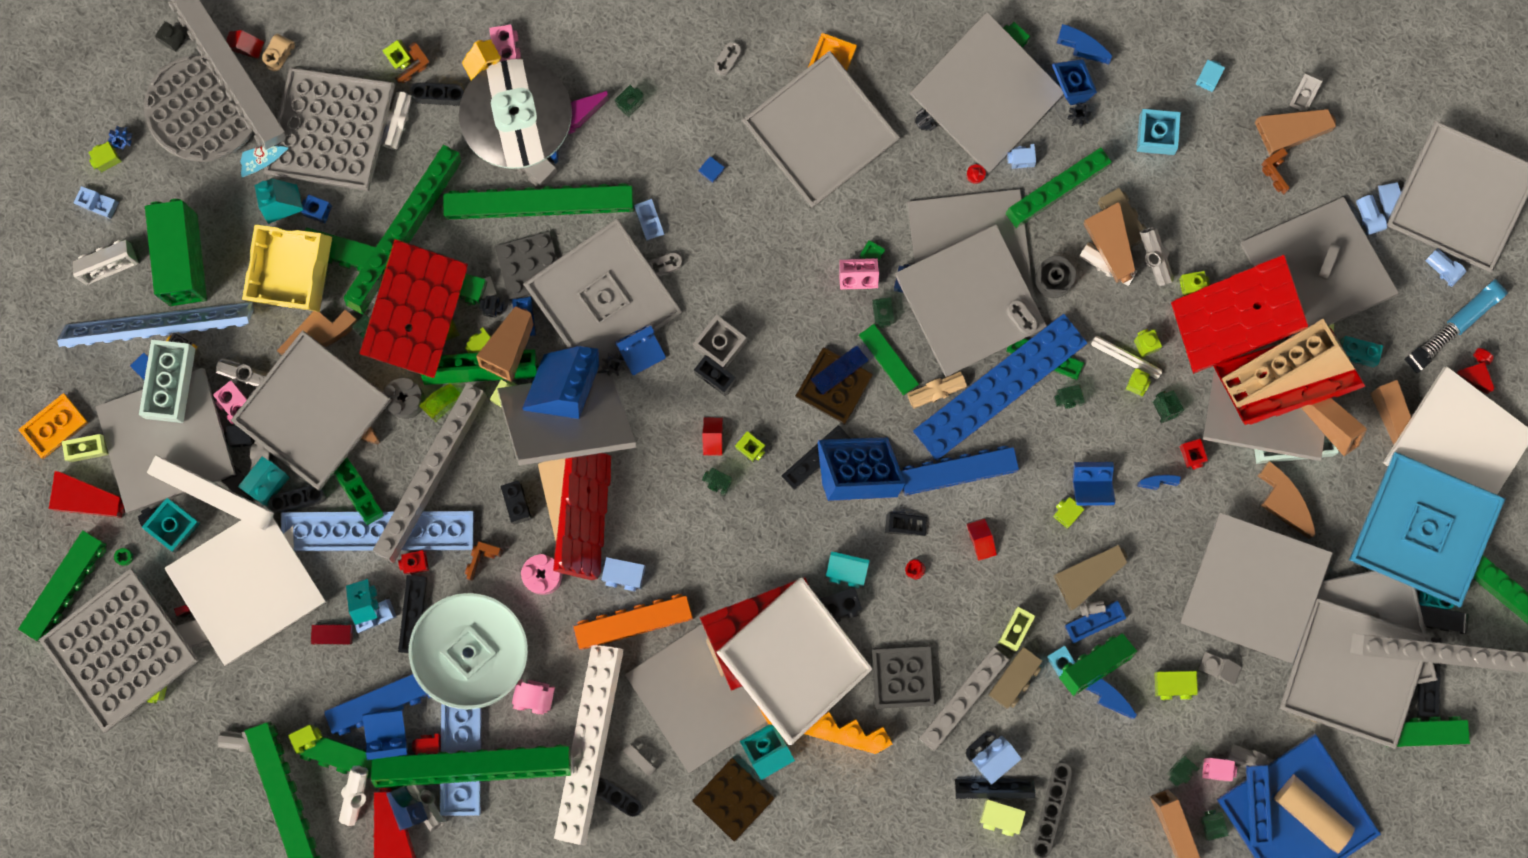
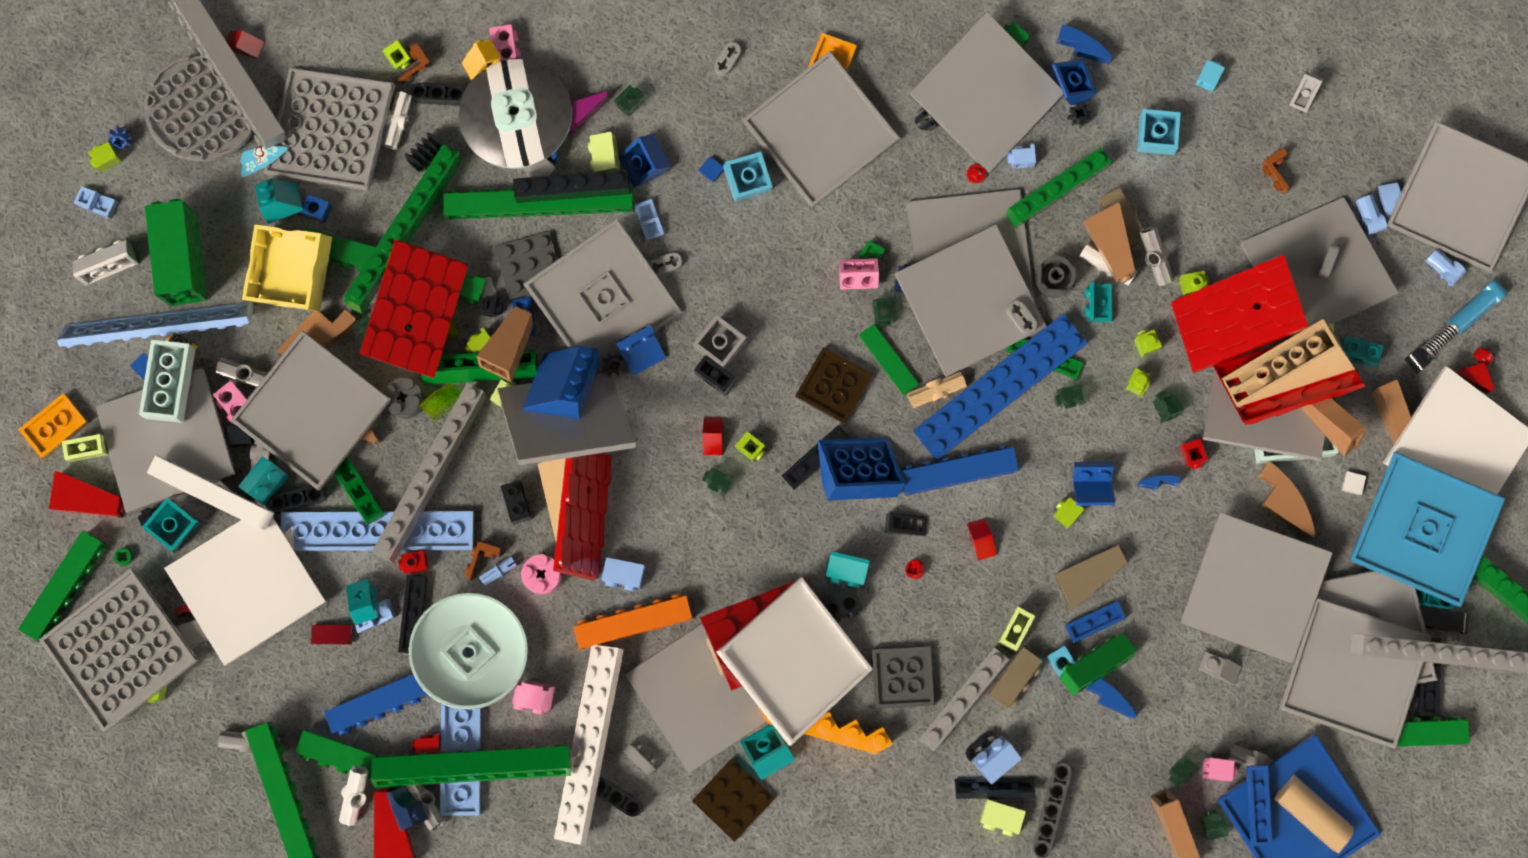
pearl dark grey brick [155,21,186,52] -> none
tan piece [262,33,295,71] -> none
lime brick [288,725,322,753] -> none
blue bracket [363,709,407,760] -> none
clear blue plate [811,345,869,395] -> none
light grey pin [1080,600,1106,617] -> none
white axle [1091,336,1162,379] -> none
lime brick [1154,671,1198,700] -> none
medium nougat slope [1255,109,1336,156] -> none
none -> black piece [405,132,443,173]
none -> light blue axle [479,556,517,585]
none -> black brick [513,170,630,203]
none -> yellowish green brick [588,132,620,172]
none -> blue slope [619,134,671,188]
none -> medium azure brick [723,152,773,202]
none -> teal bracket [1085,281,1112,323]
none -> white tile [1342,471,1366,495]

